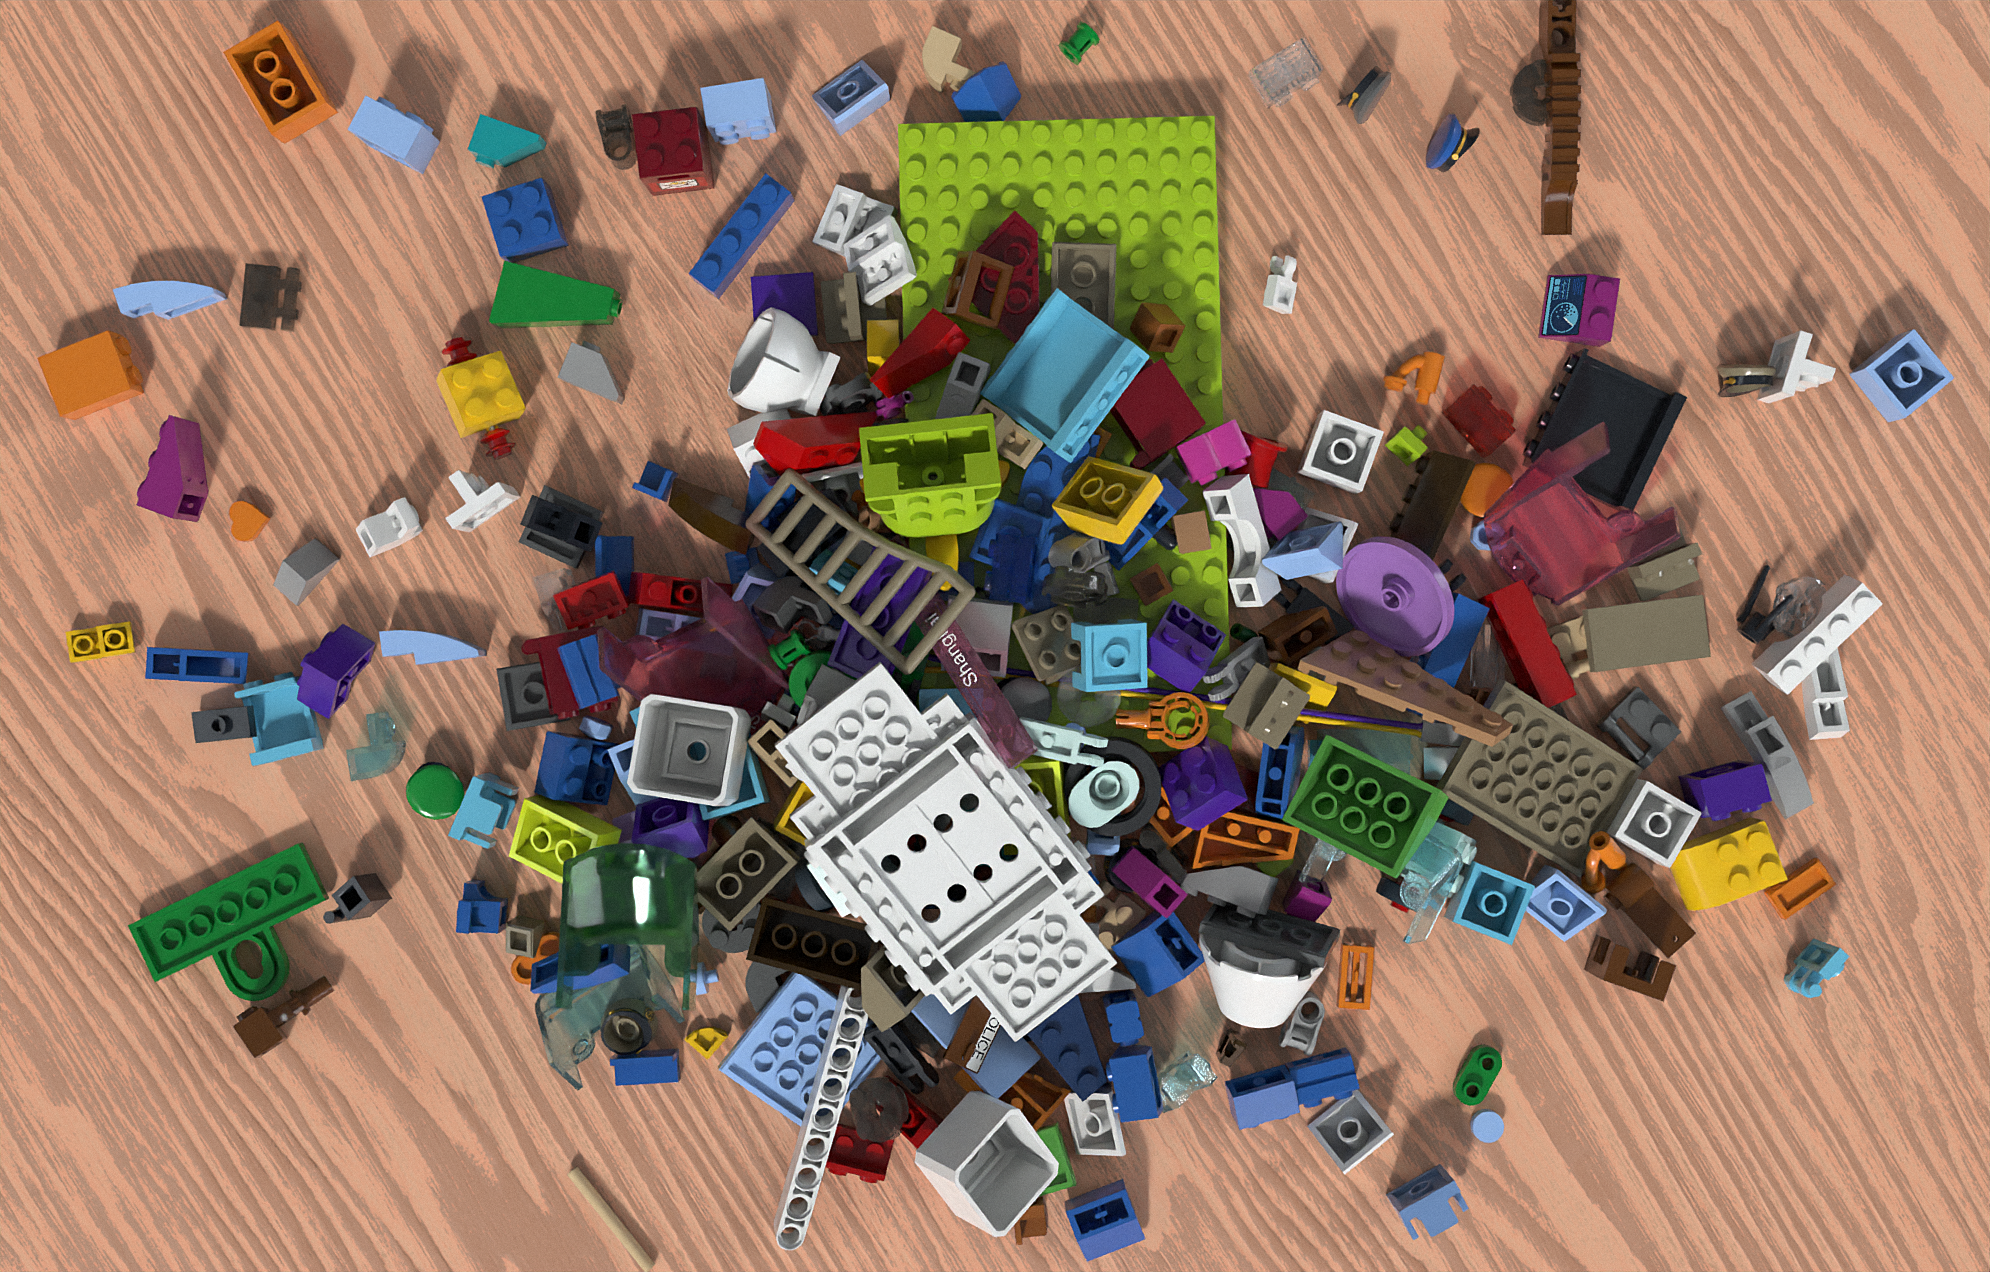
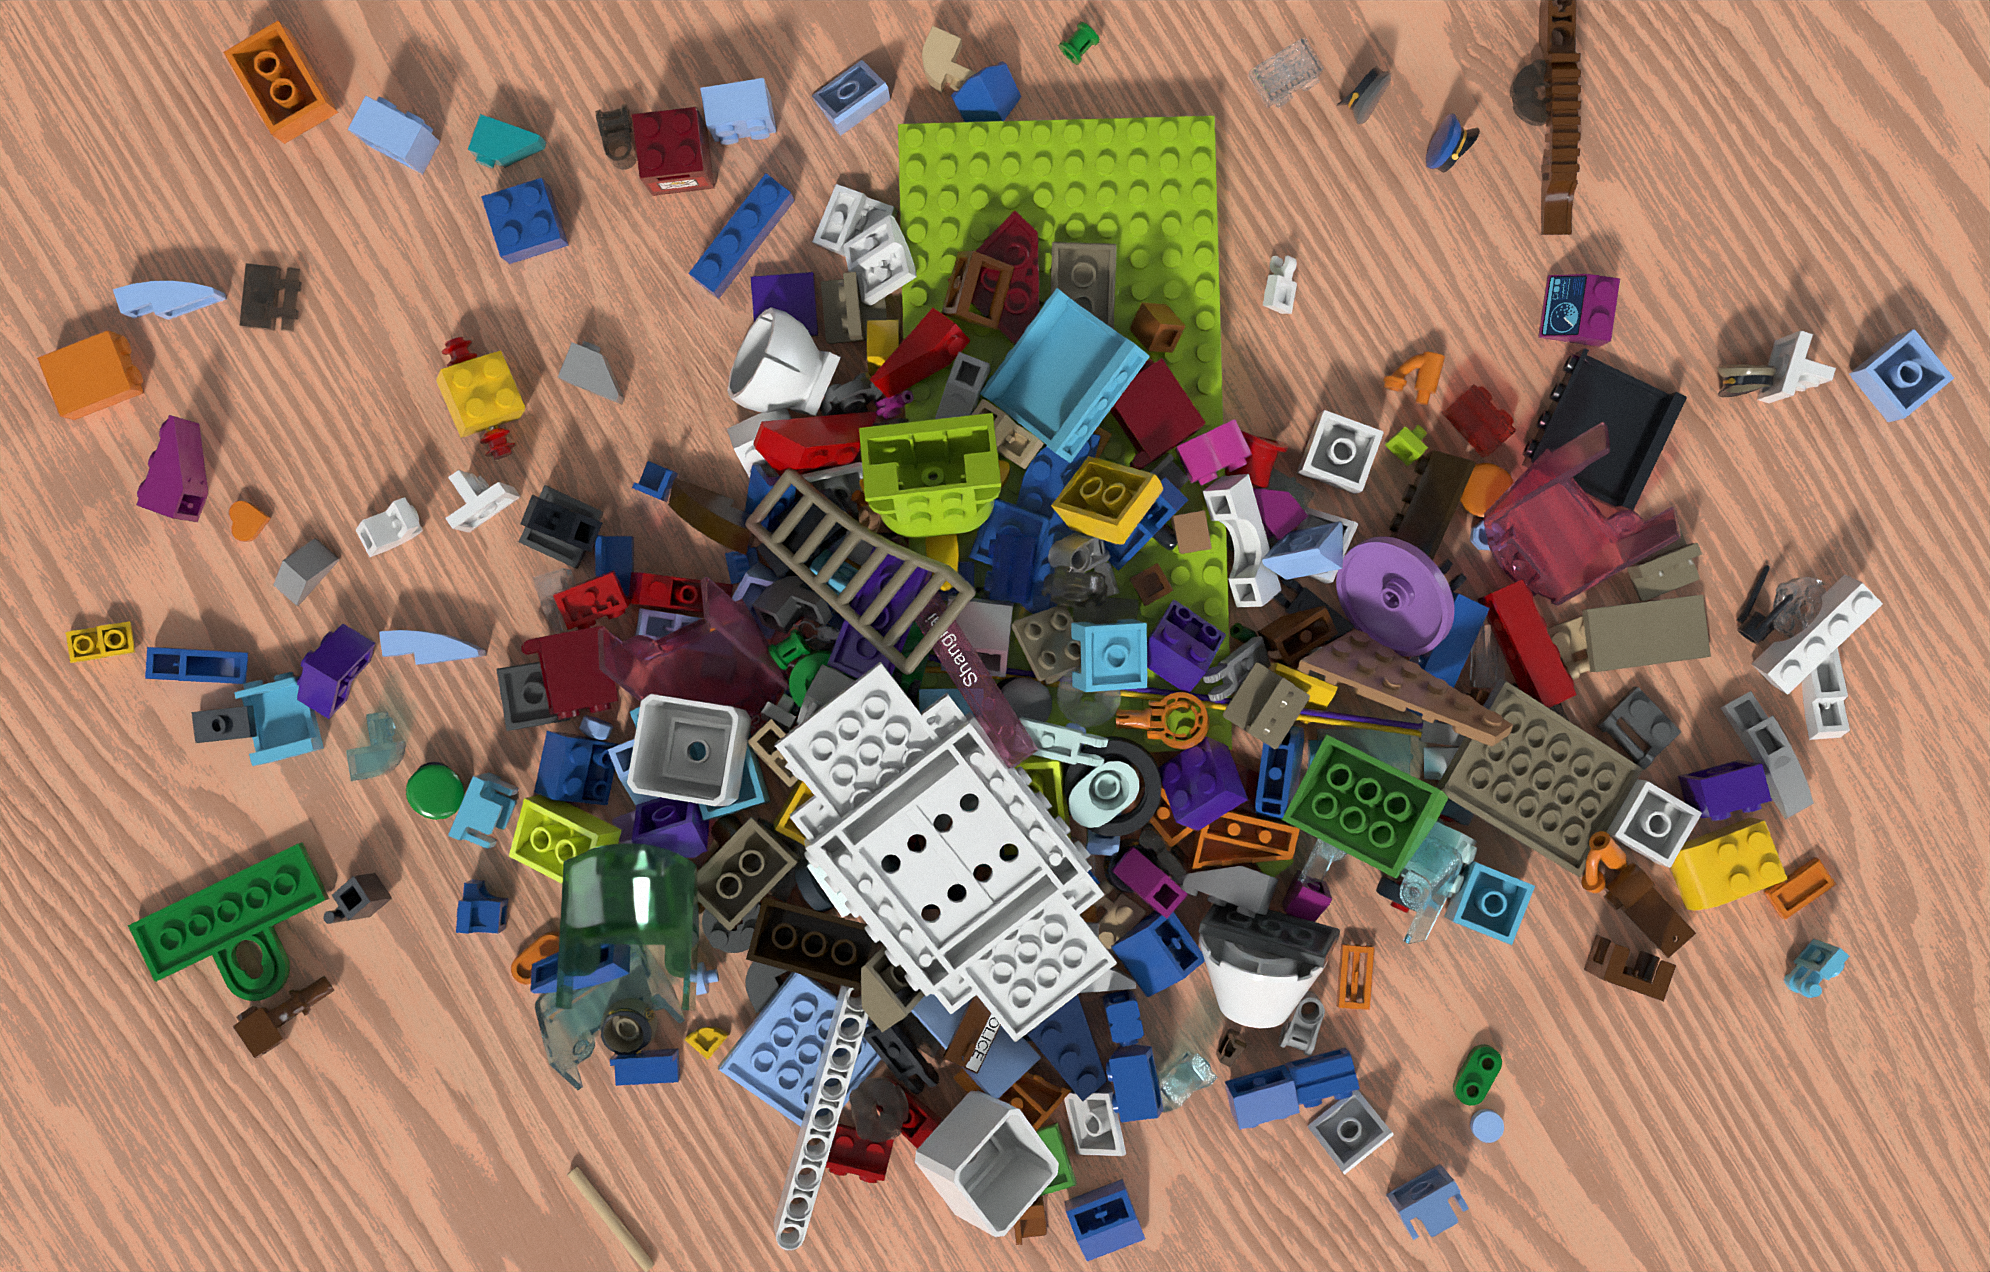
green slope [489,261,623,328] -> none
dark tan slope [506,916,544,958] -> none
blue brick [557,634,622,709] -> none
light blue slope [1526,864,1607,942] -> none

